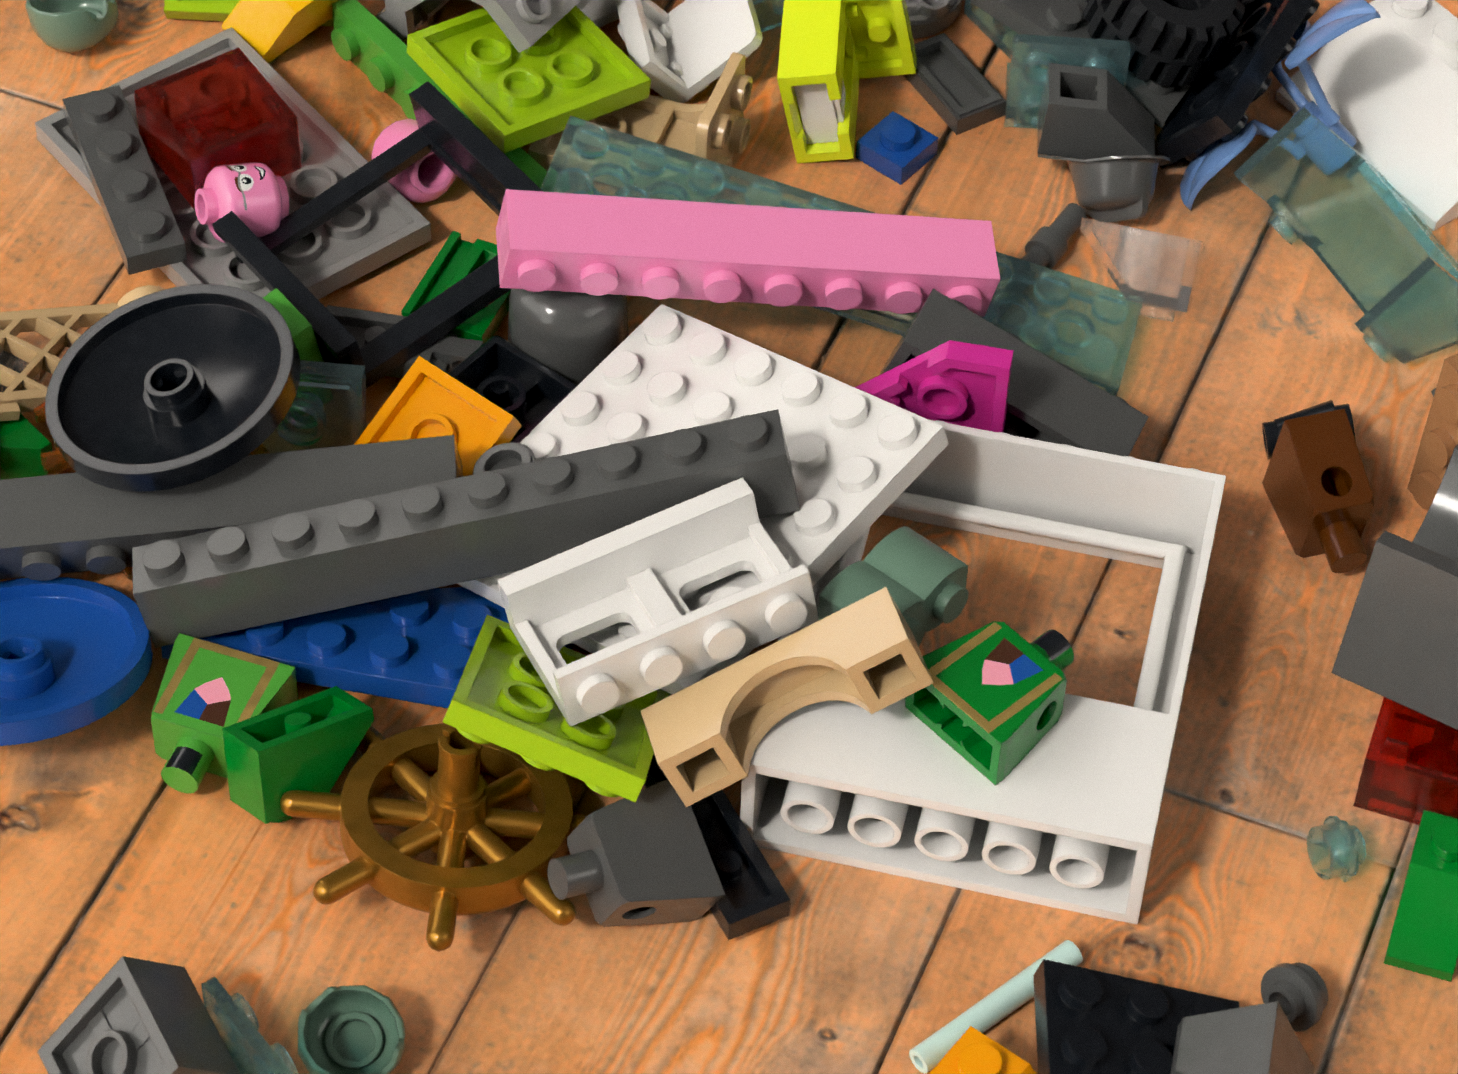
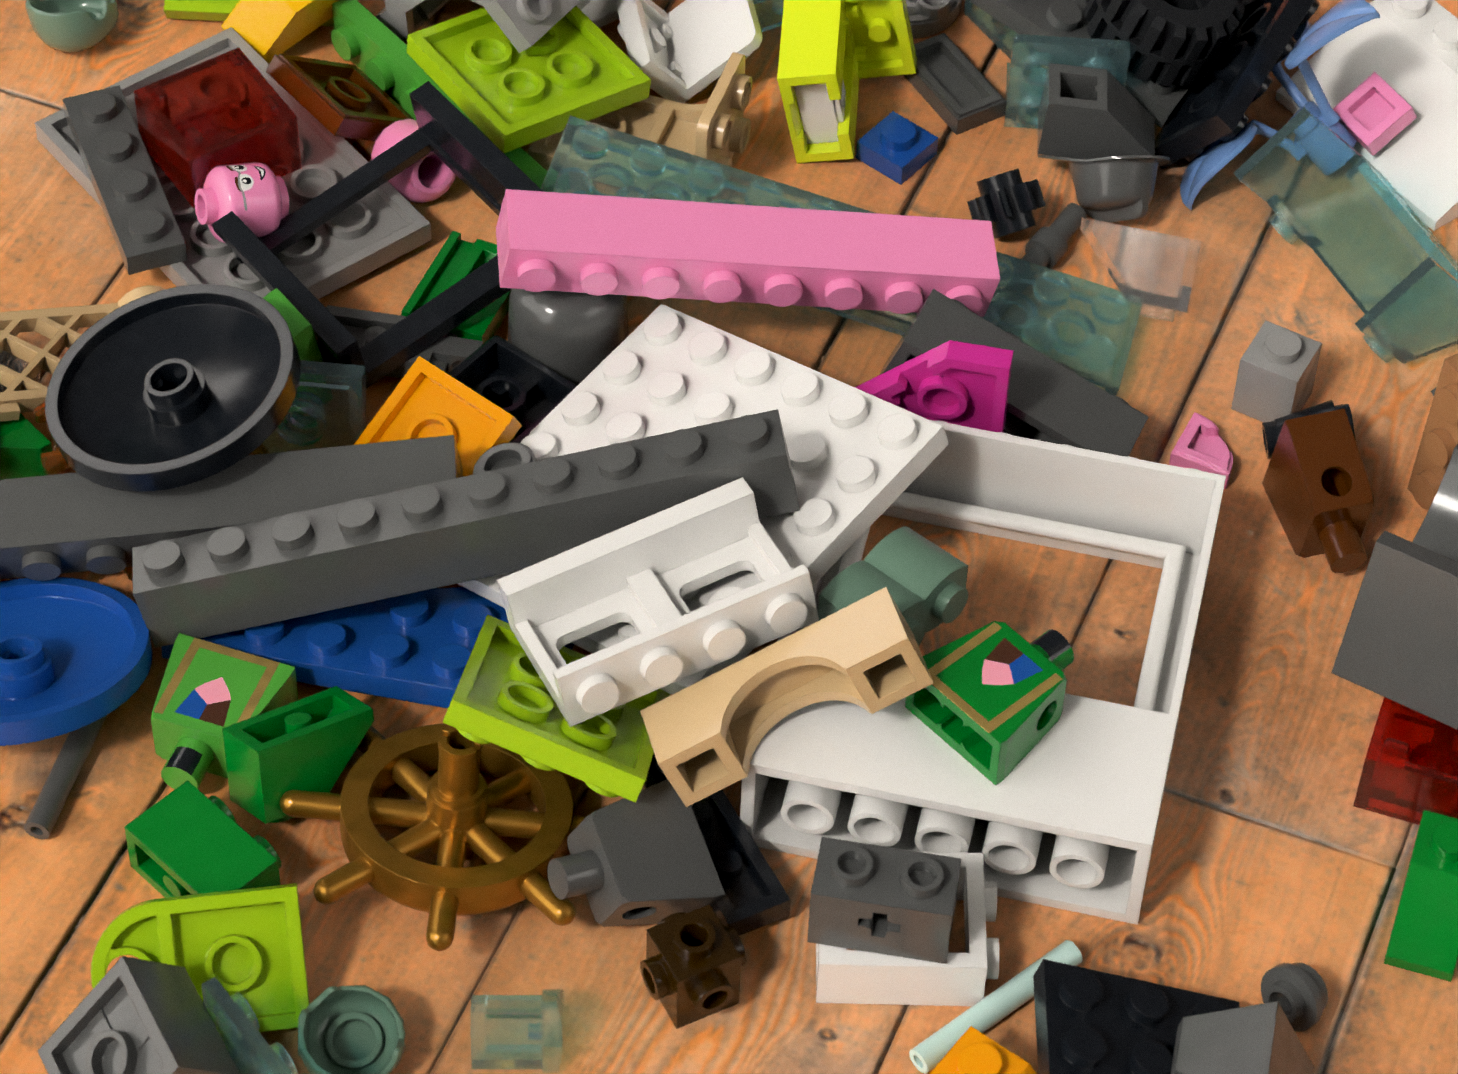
clear light blue plate [1307,816,1366,882] -> none
none -> dark grey piece [24,714,108,839]
none -> lime plate [91,883,310,1036]
none -> green brick [124,780,281,898]
none -> reddish brown plate [266,54,415,141]
none -> clear light blue tile [470,989,564,1073]
none -> dark brown brick [640,904,746,1029]
none -> dark grey brick [807,837,961,964]
none -> white window [816,849,1000,1006]
none -> black gear [967,169,1046,239]
none -> bright pink tile [1169,412,1233,489]
none -> light grey brick [1231,321,1322,422]
none -> bright pink plate [1333,72,1417,156]

